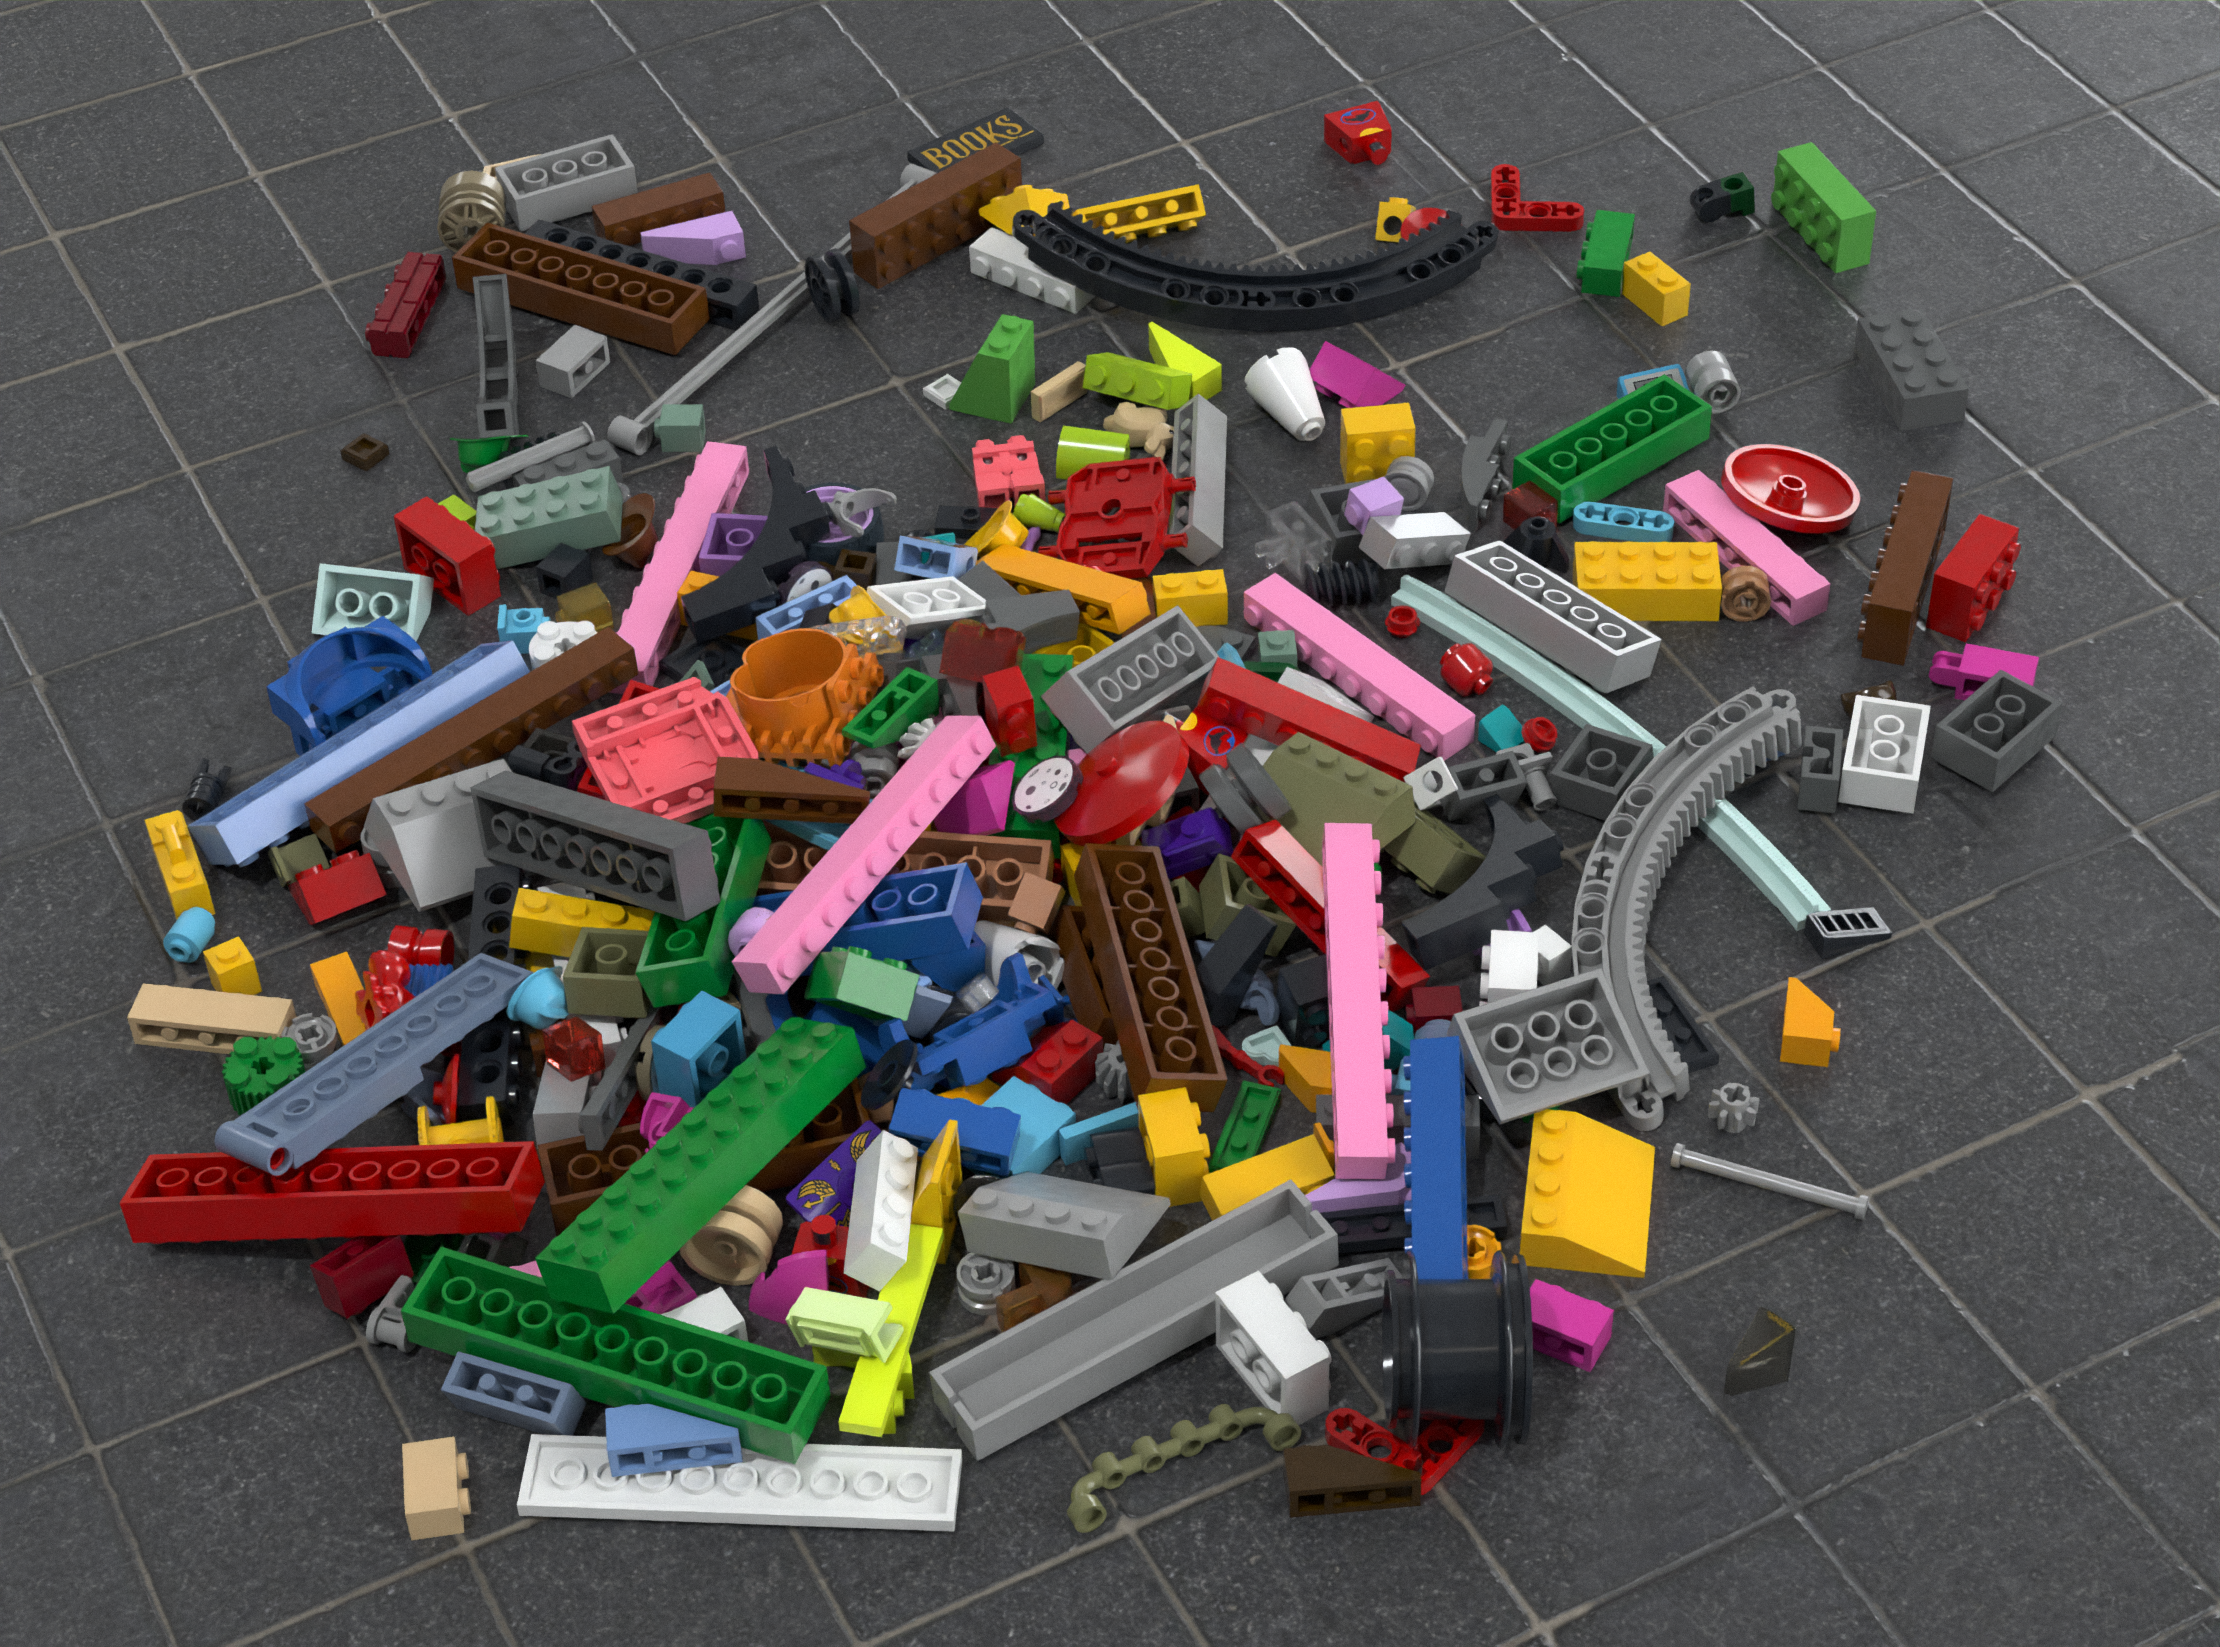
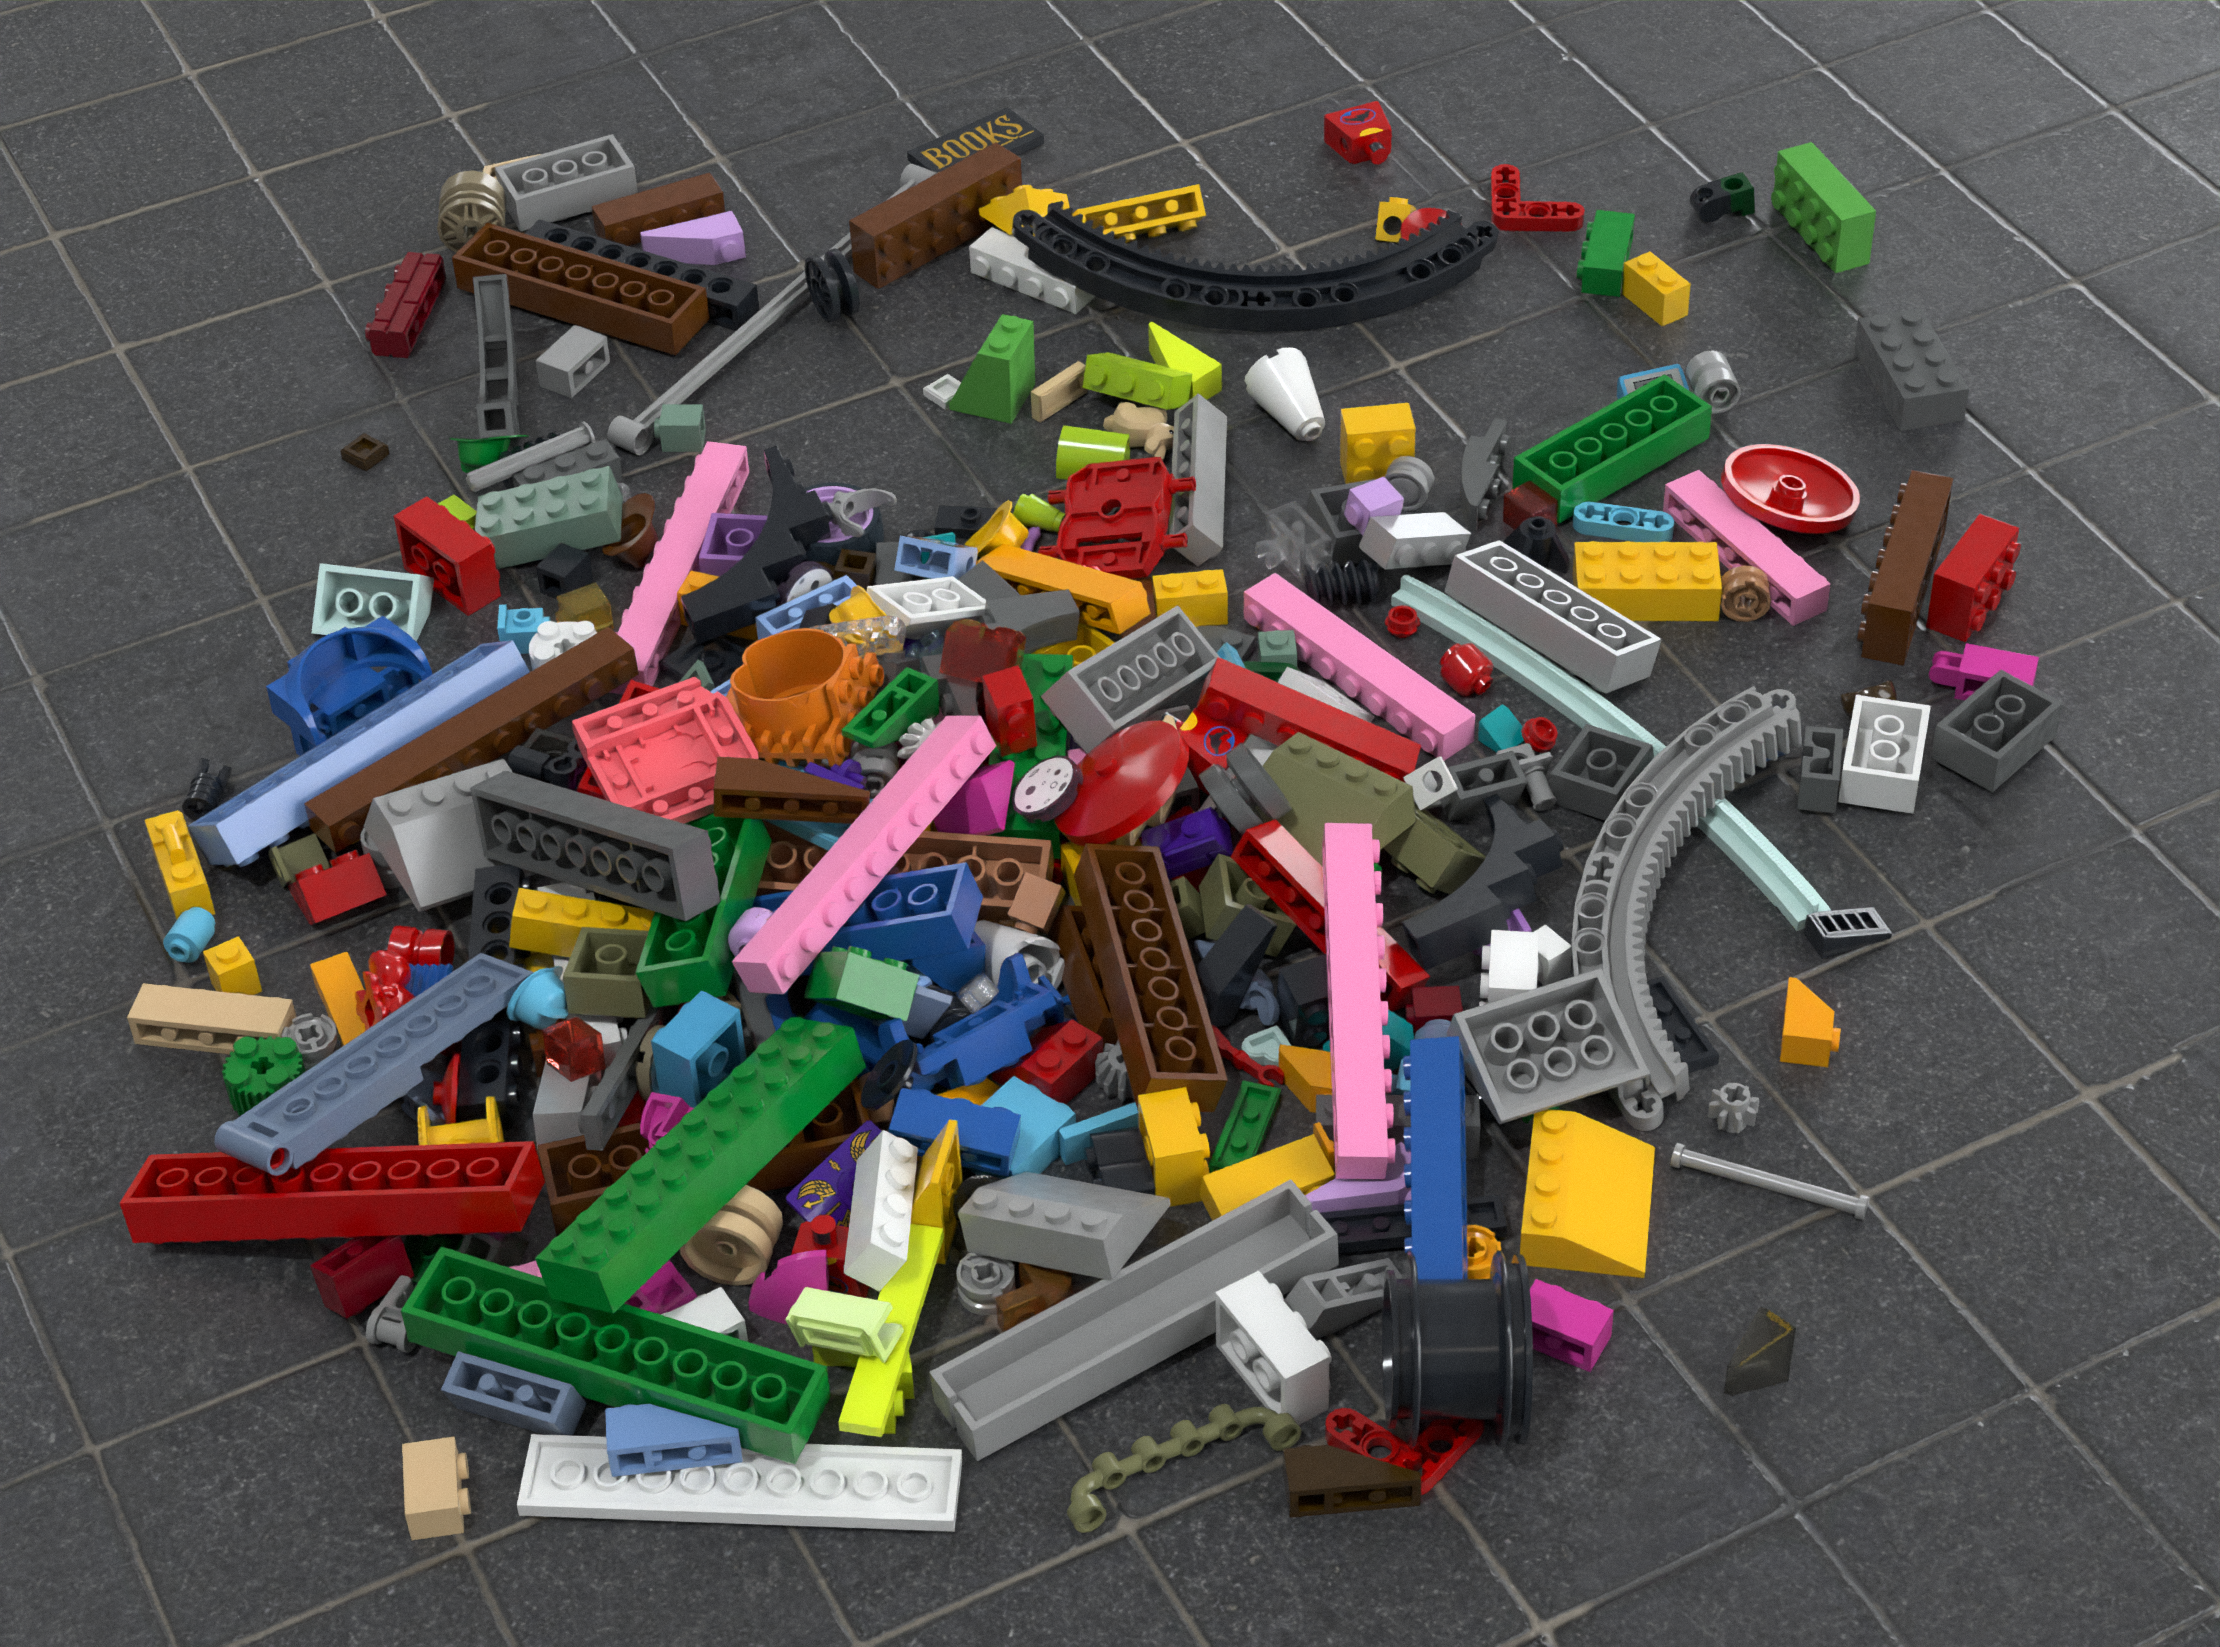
coral hips [972,435,1046,509] -> none
dark pink slope [1309,341,1406,408] -> none

